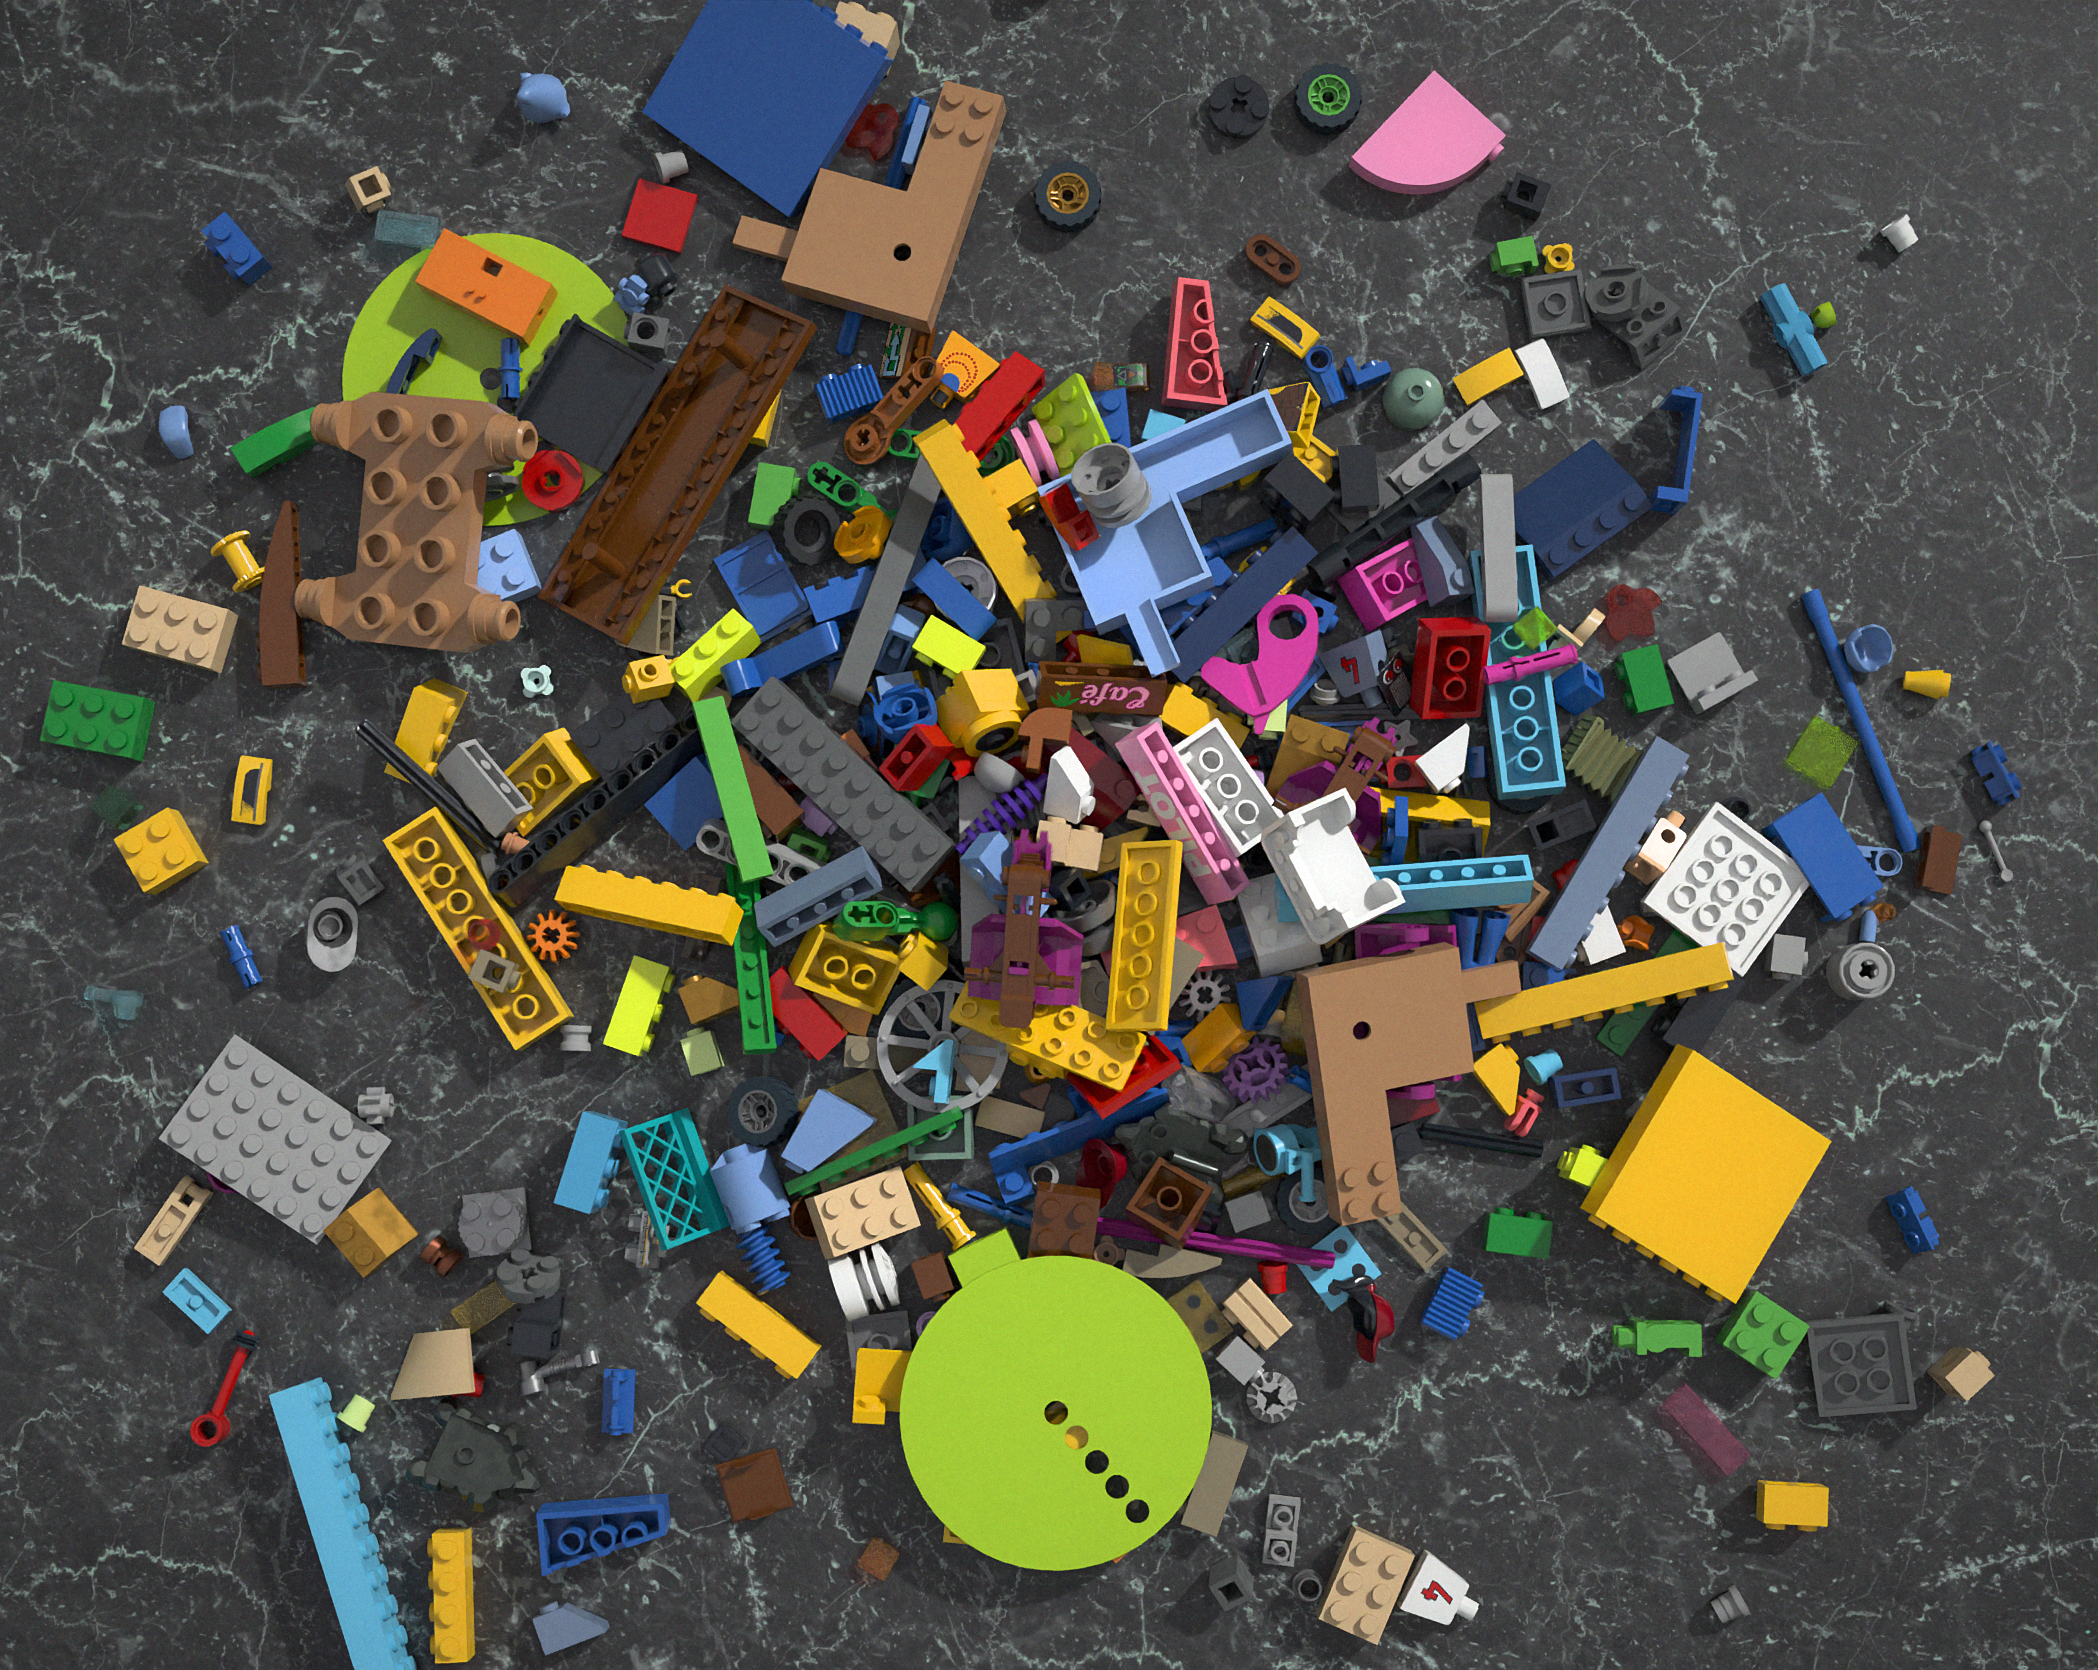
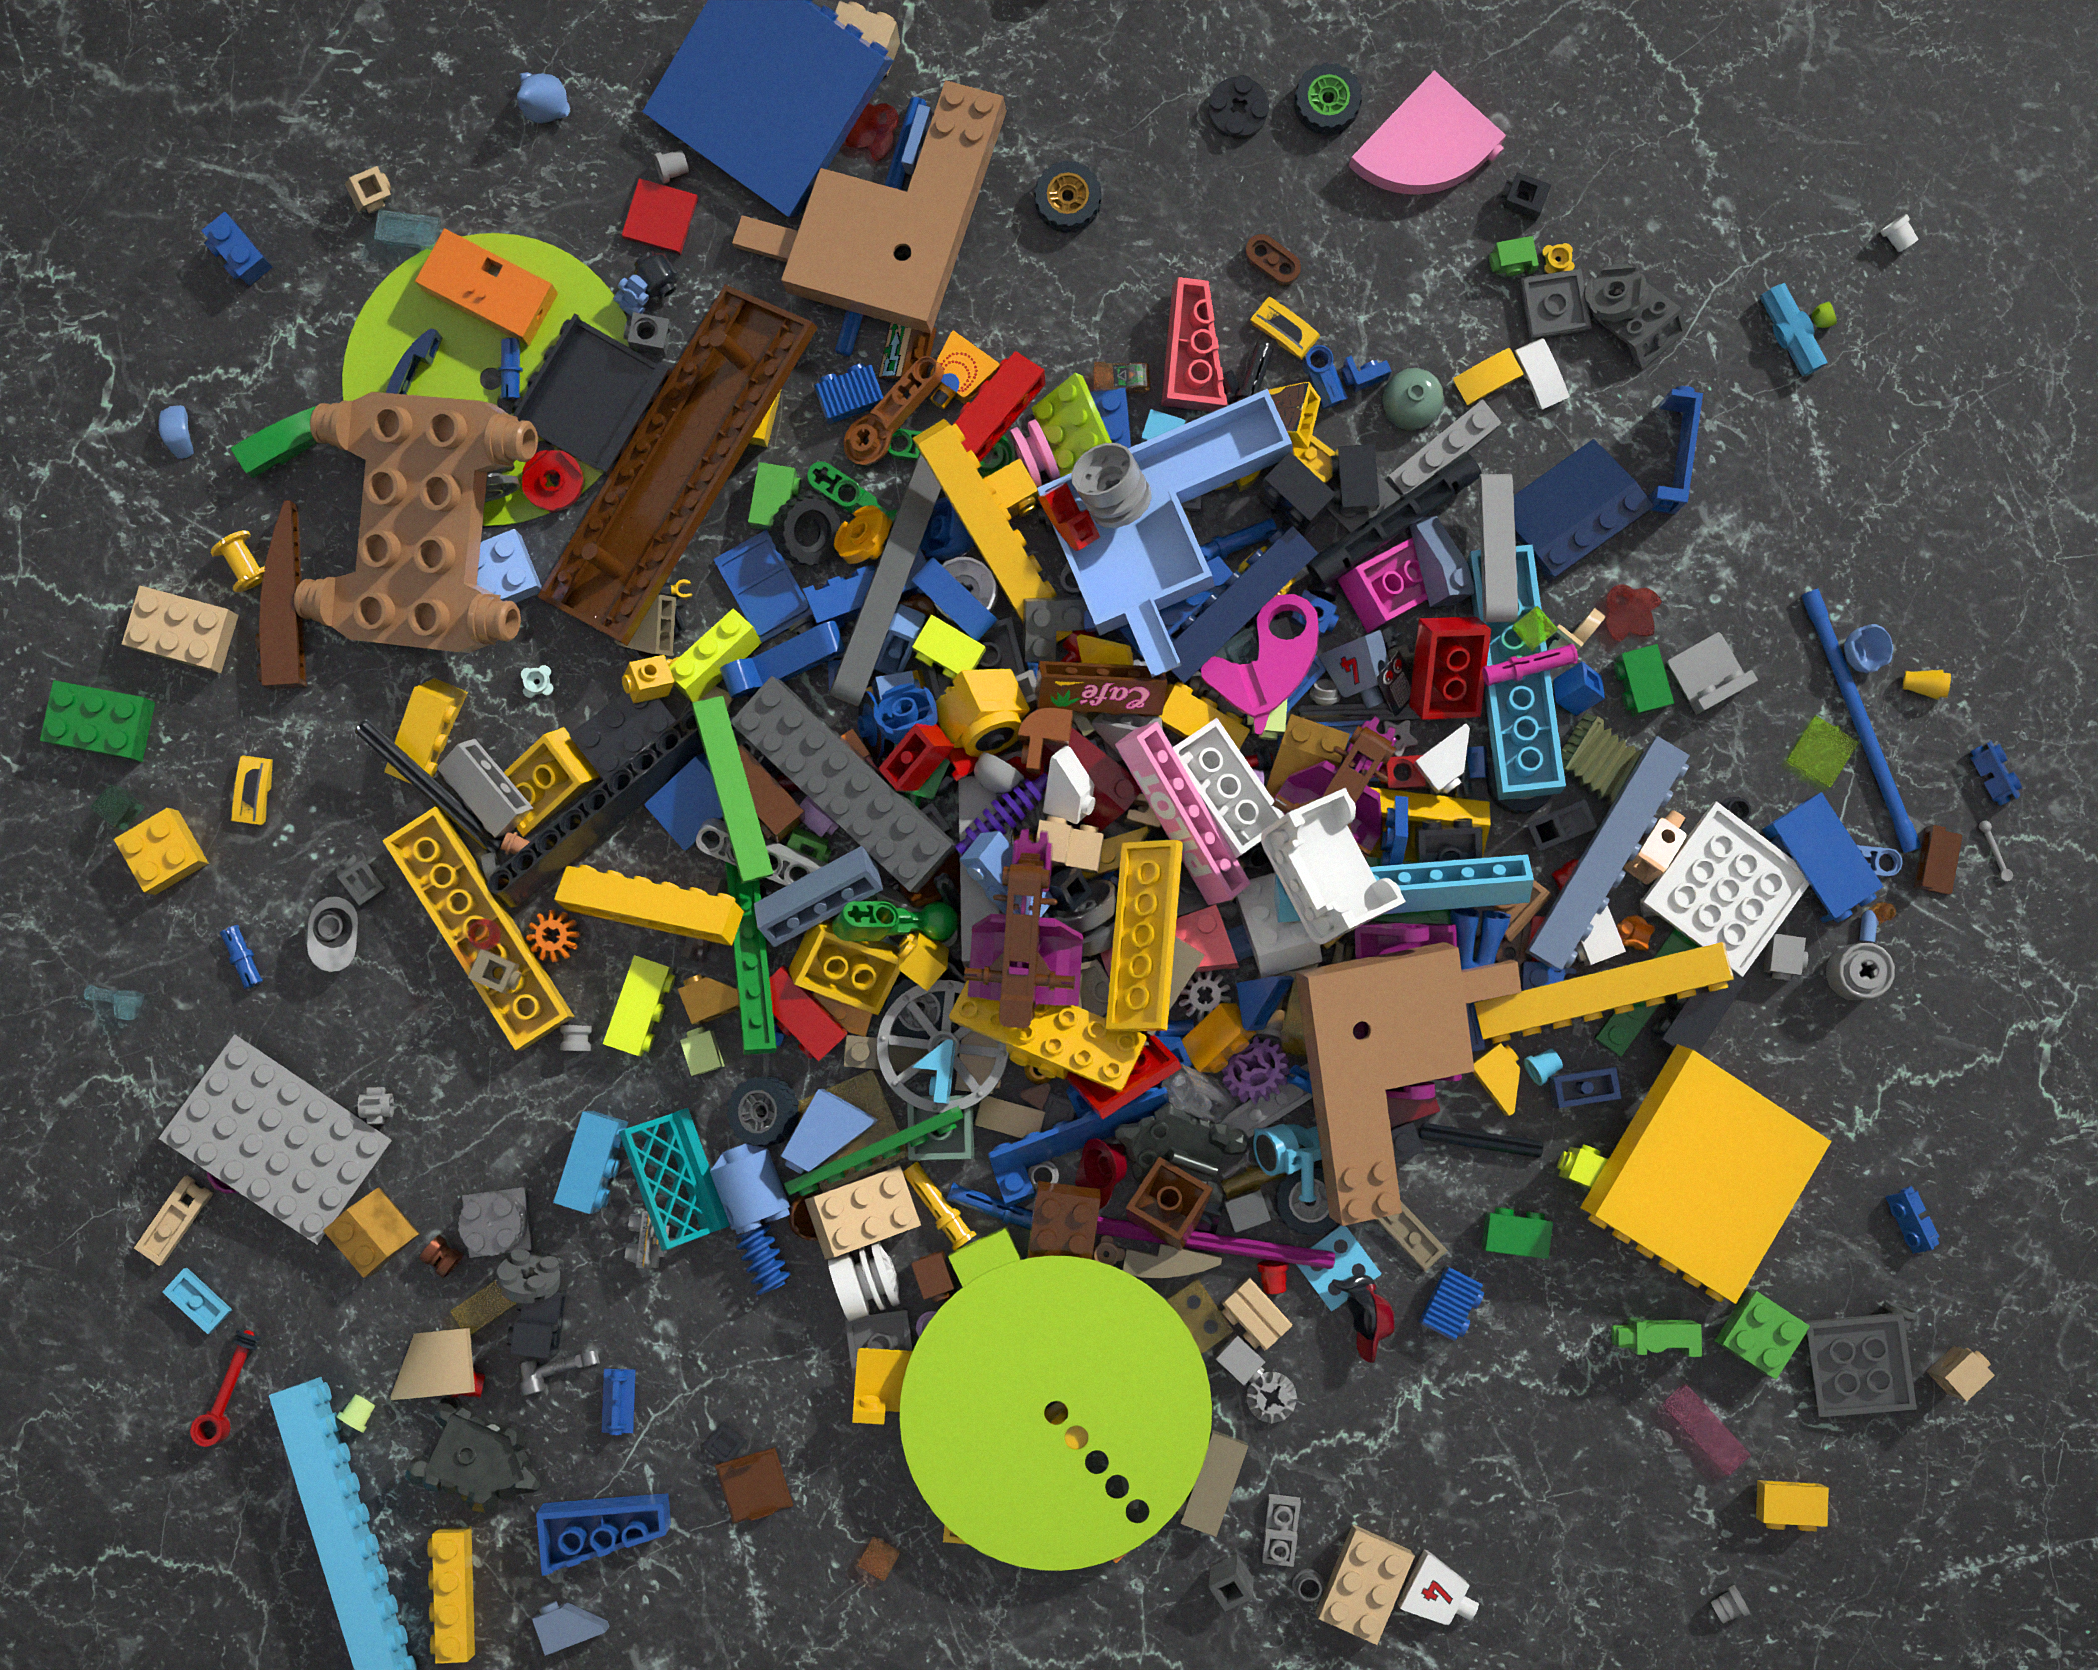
yellow brick [696,1271,822,1379] -> none
coral arm [1504,1088,1545,1138] -> none

